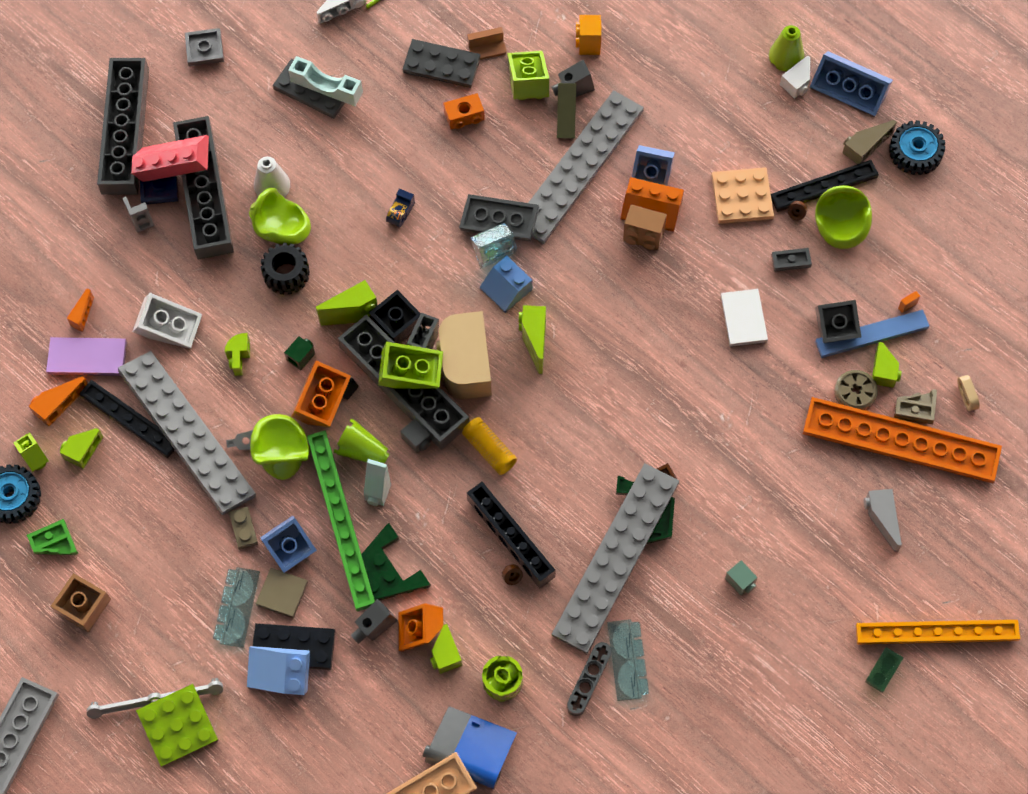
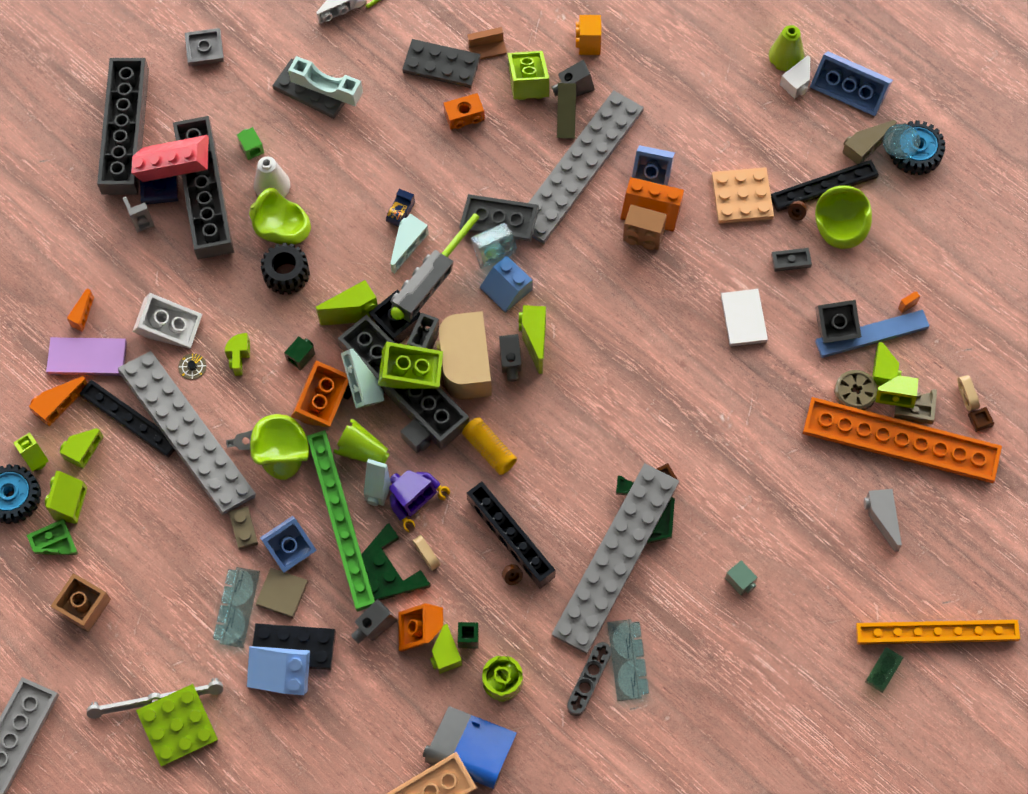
none -> lime slope [45,470,87,524]
none -> dark tan piece [178,353,207,380]
none -> bright green brick [236,127,264,160]
none -> light aqua slope [341,349,384,409]
none -> dark purple torso [389,470,450,532]
none -> piece [390,213,479,323]
none -> light aqua slope [390,214,429,274]
none -> tan beam [412,535,441,571]
none -> dark green brick [458,622,479,649]
none -> dark grey torso [499,334,521,382]
none -> lime slope [875,376,919,408]
none -> clear light blue tile [883,124,921,159]
none -> reddish brown tile [968,407,995,432]

